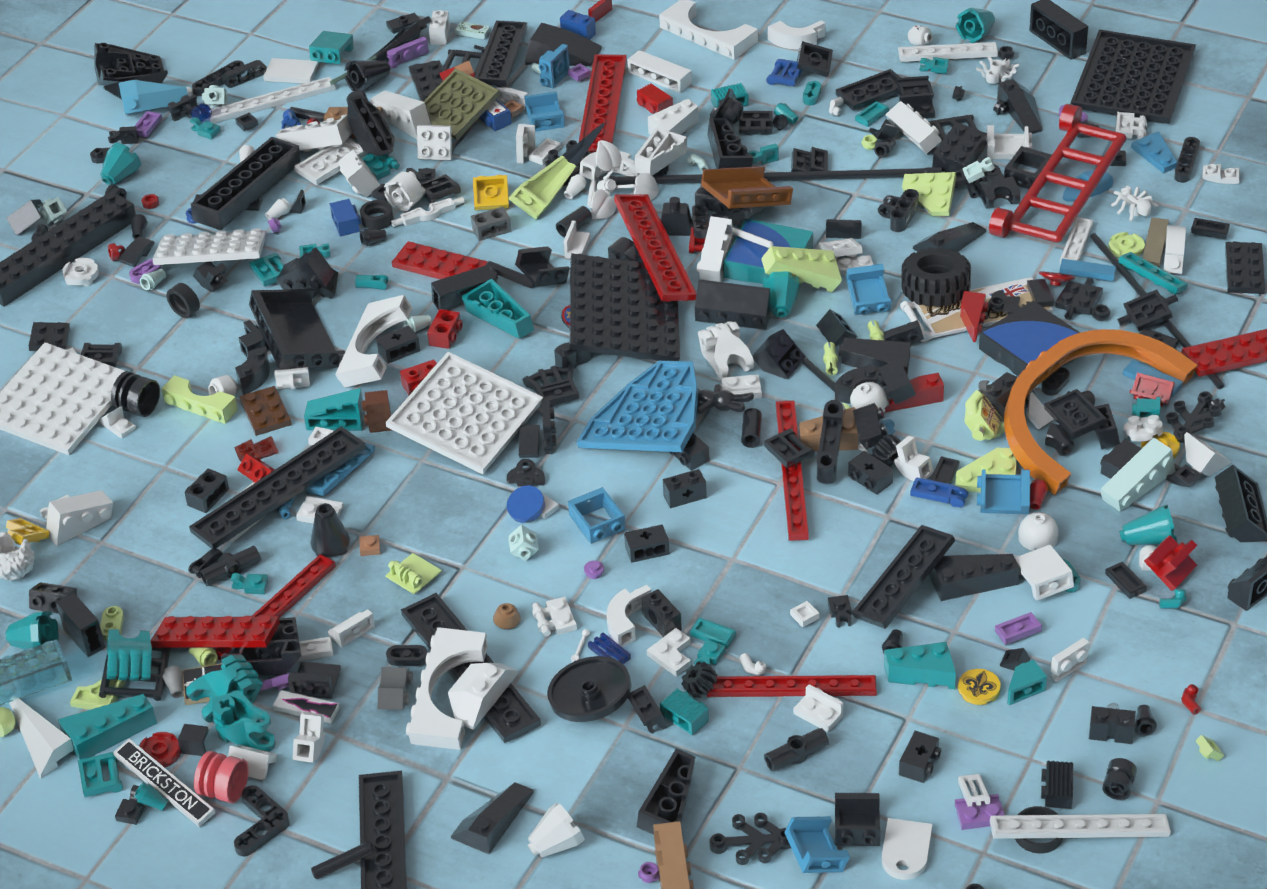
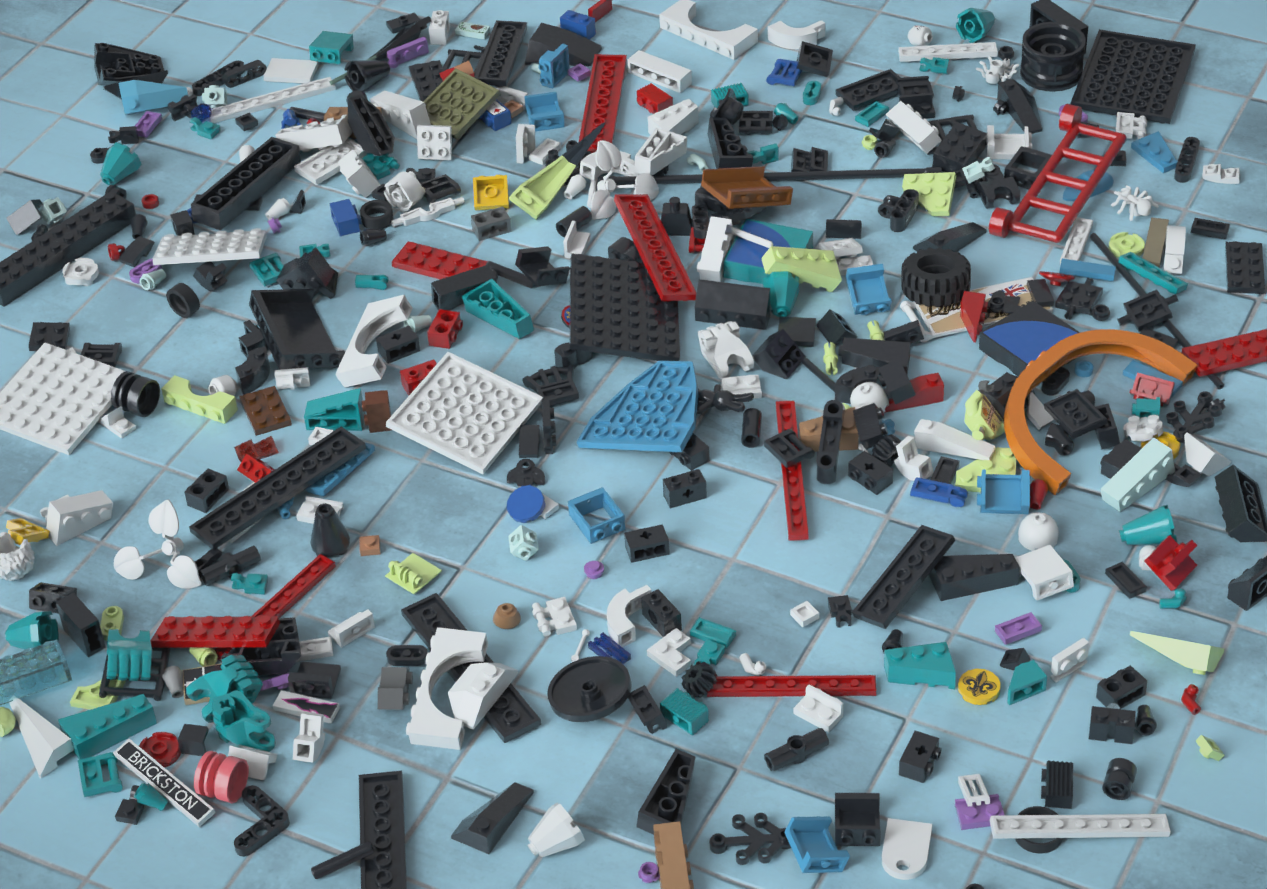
none -> white plant [114,499,202,589]
none -> black brick [170,210,195,236]
none -> black tile [778,317,816,347]
none -> white wedge [914,419,996,460]
none -> black wheel [1020,22,1086,92]
none -> dark azure tile [1074,360,1094,378]
none -> black brick [1096,665,1147,709]
none -> yellowish green wedge [1130,631,1225,675]

